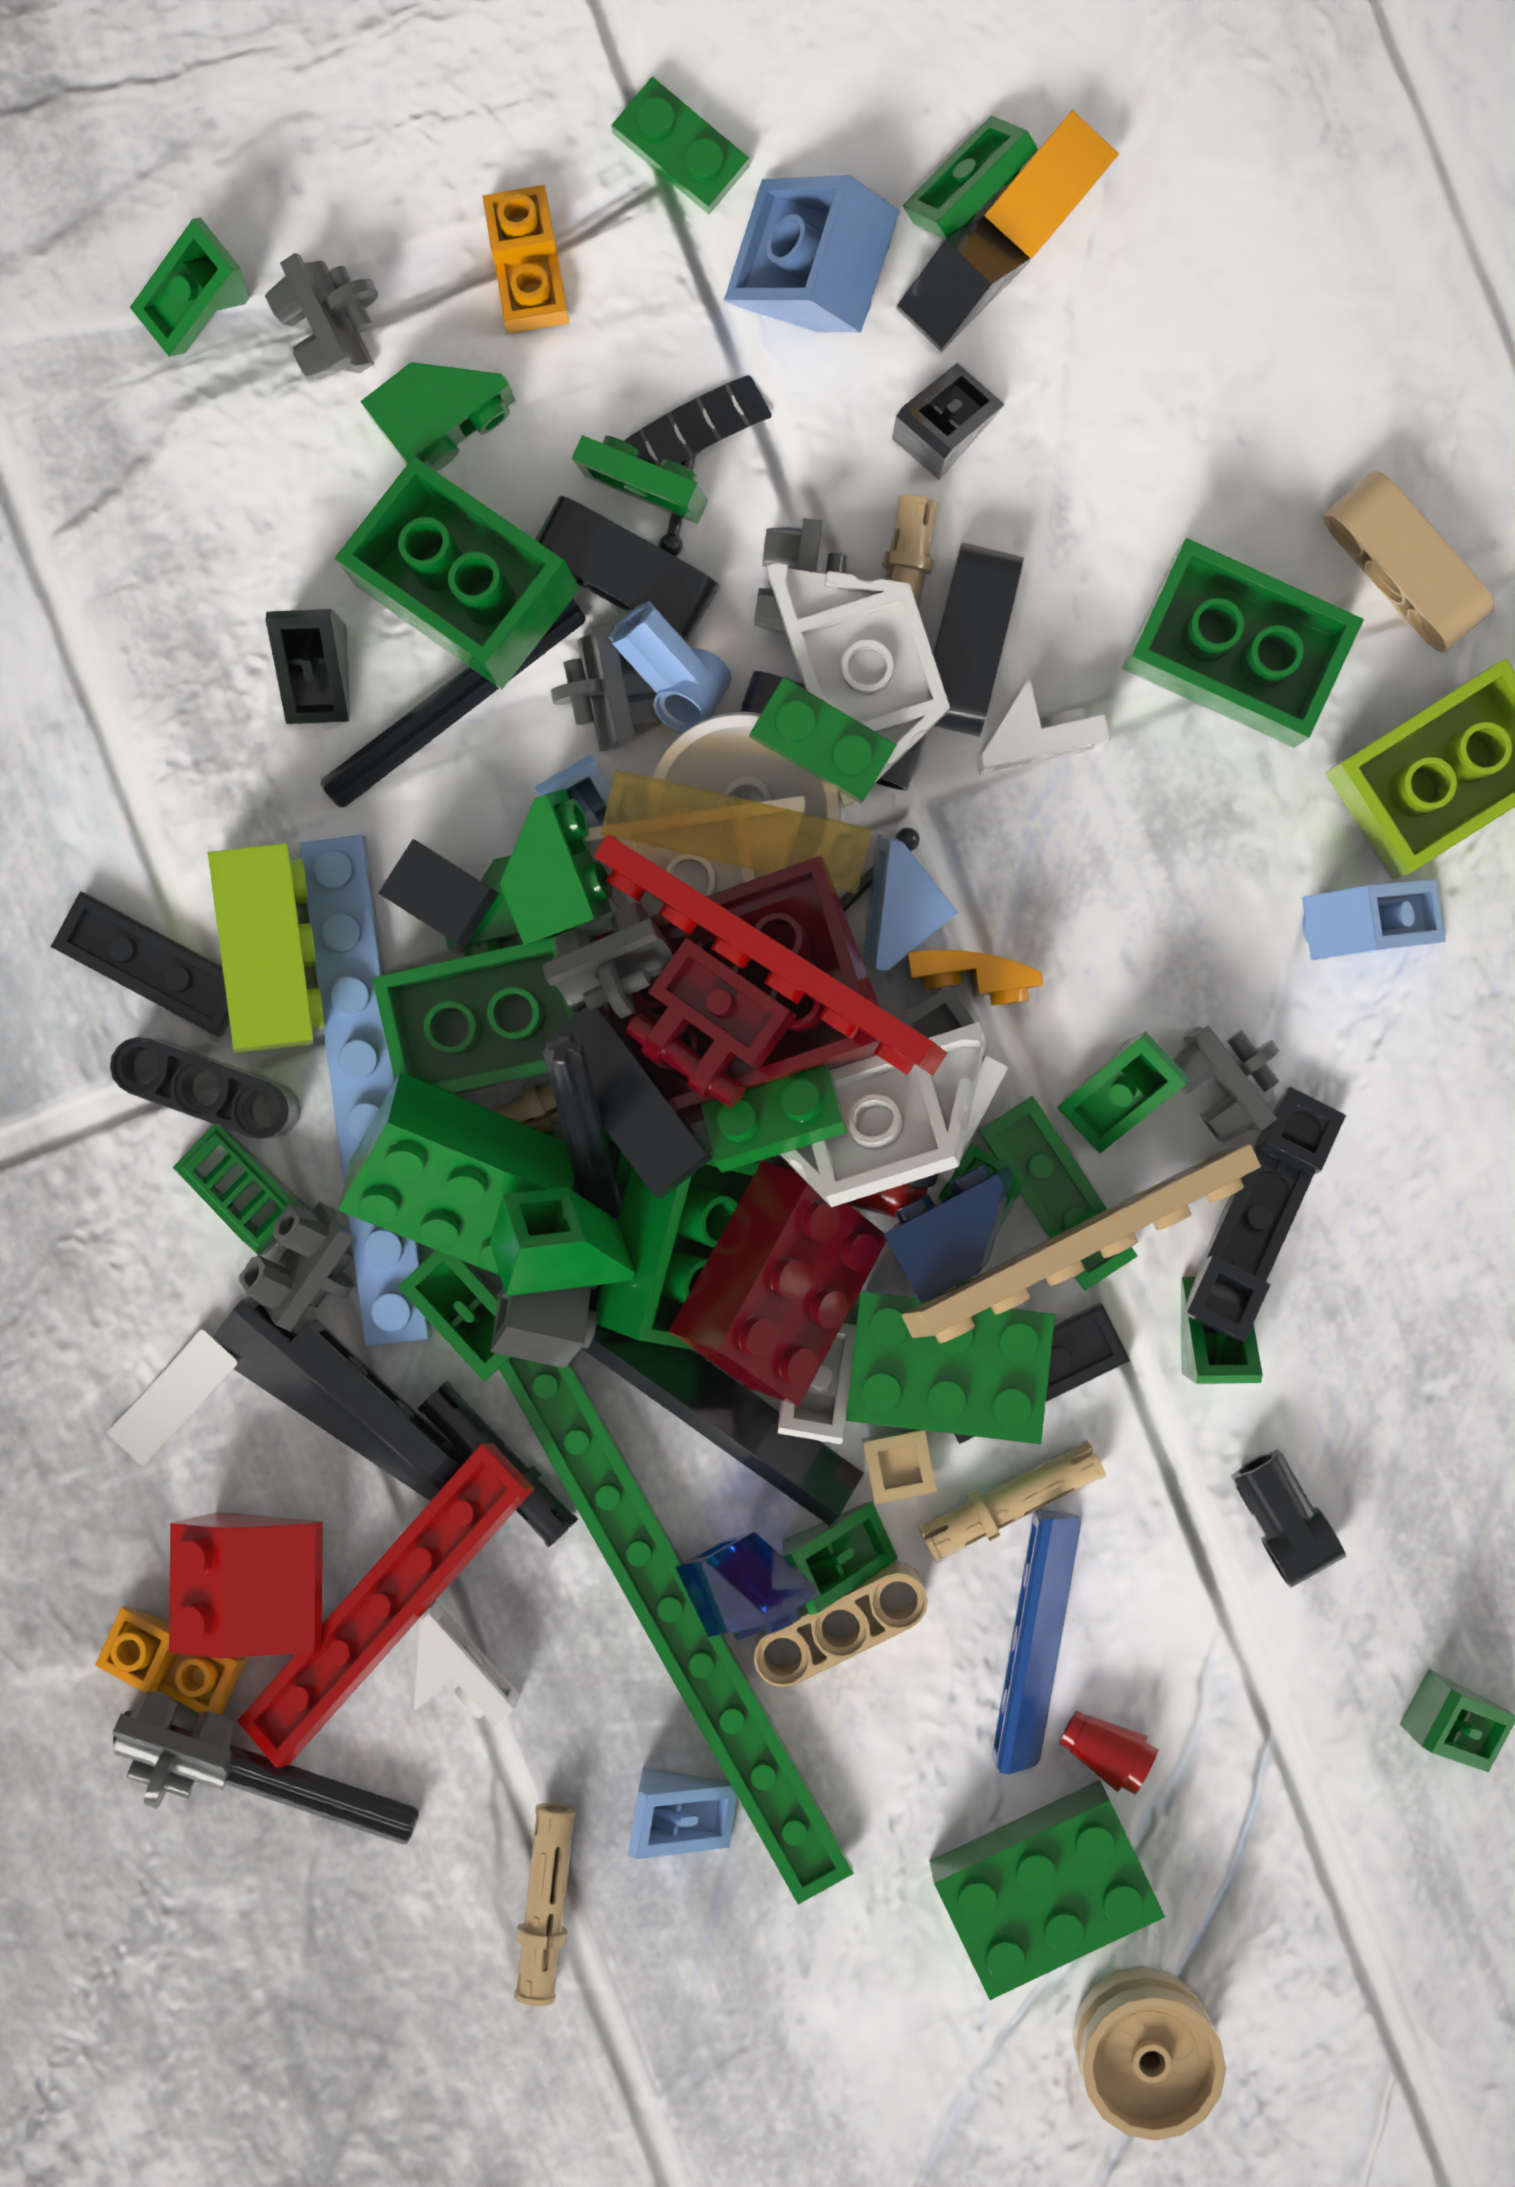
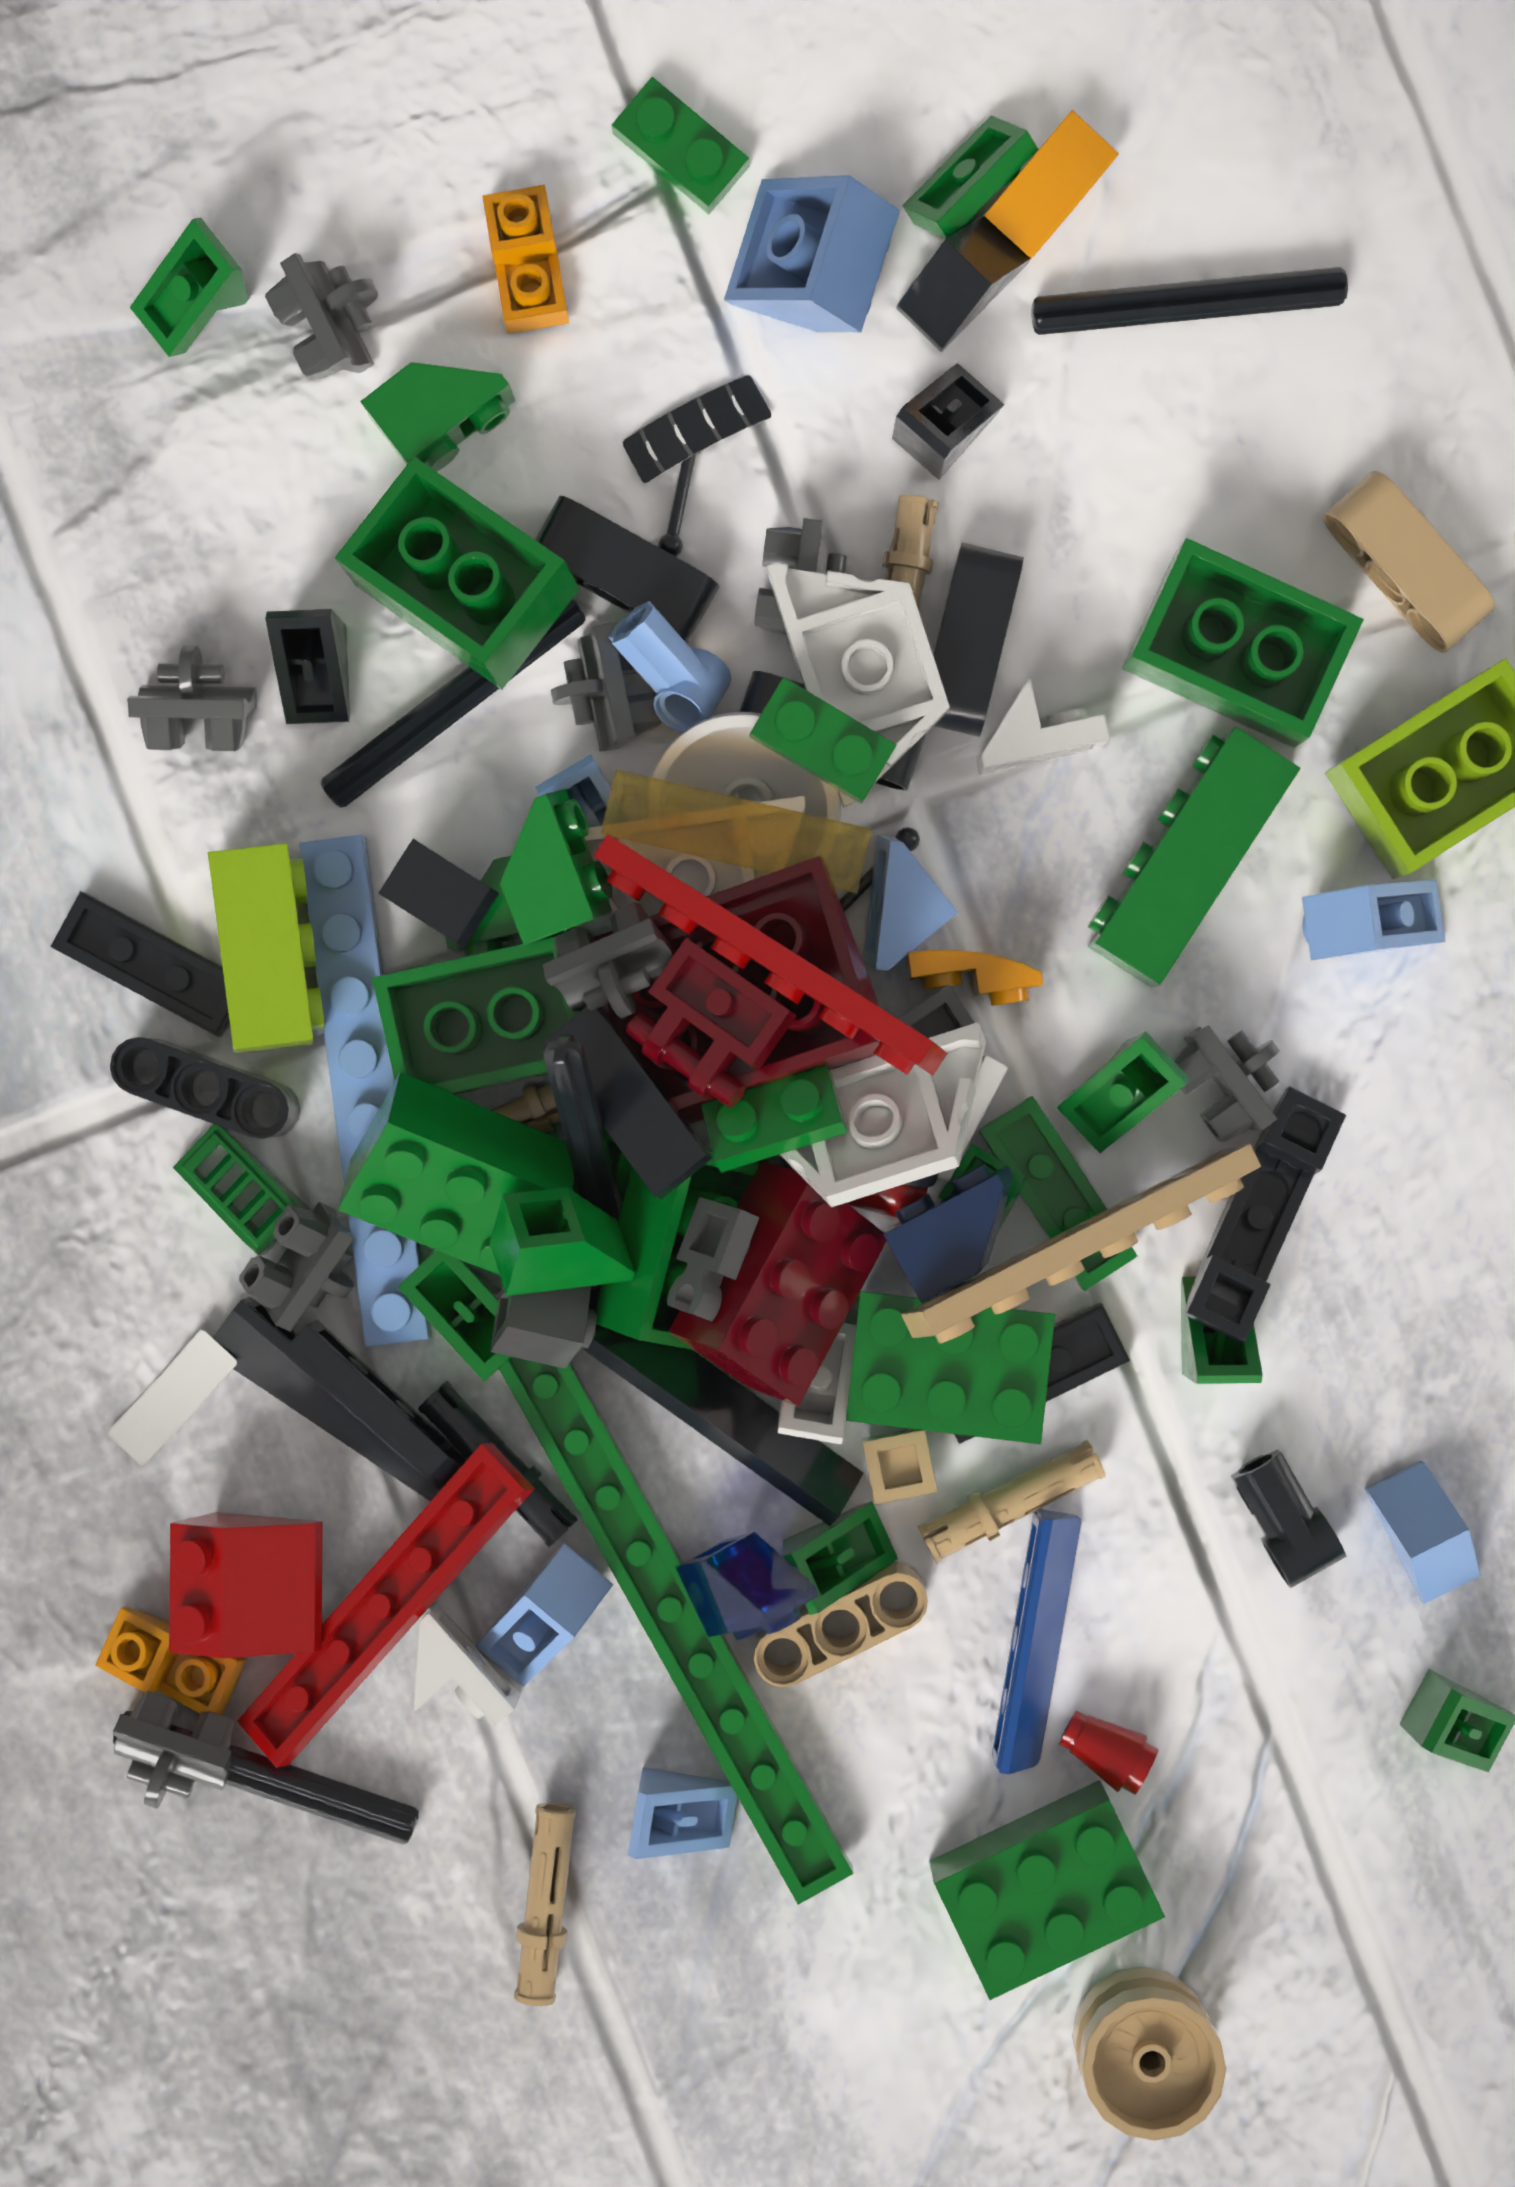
green plate [572,435,708,524] -> none
none -> dark grey hips [127,646,256,751]
none -> light blue slope [475,1543,614,1687]
none -> dark grey plate [667,1197,759,1322]
none -> black axle [1031,267,1348,335]
none -> green brick [1087,726,1301,988]
none -> light blue slope [1365,1461,1481,1604]

